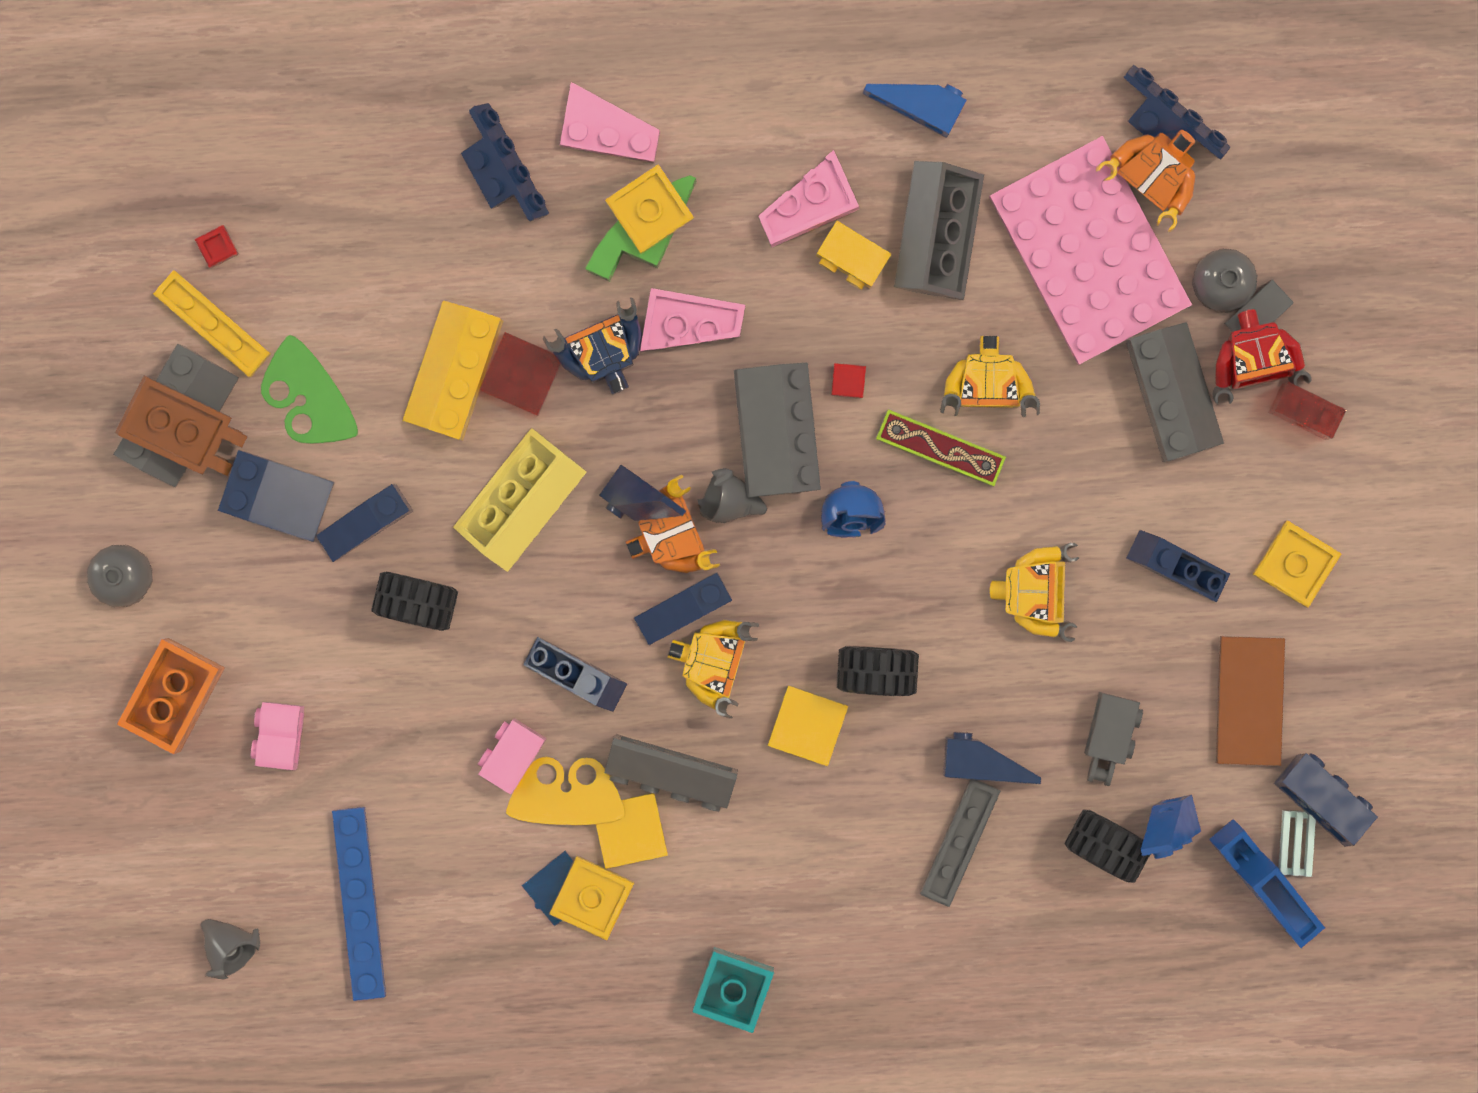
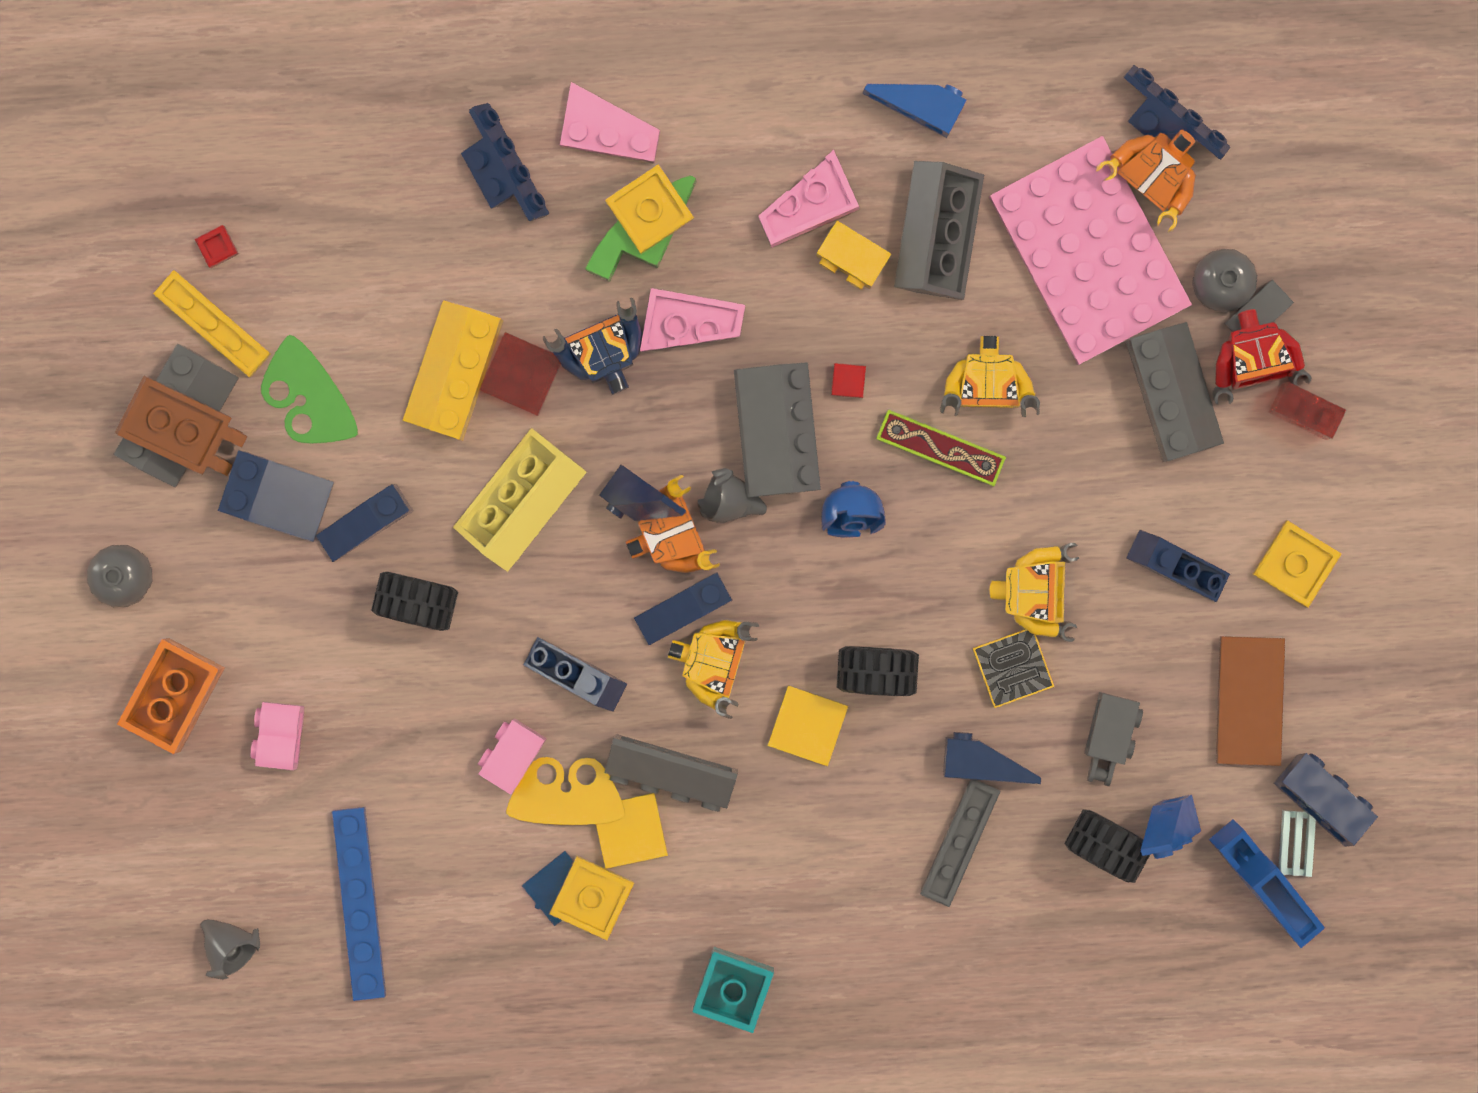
none -> tile [972,629,1054,708]

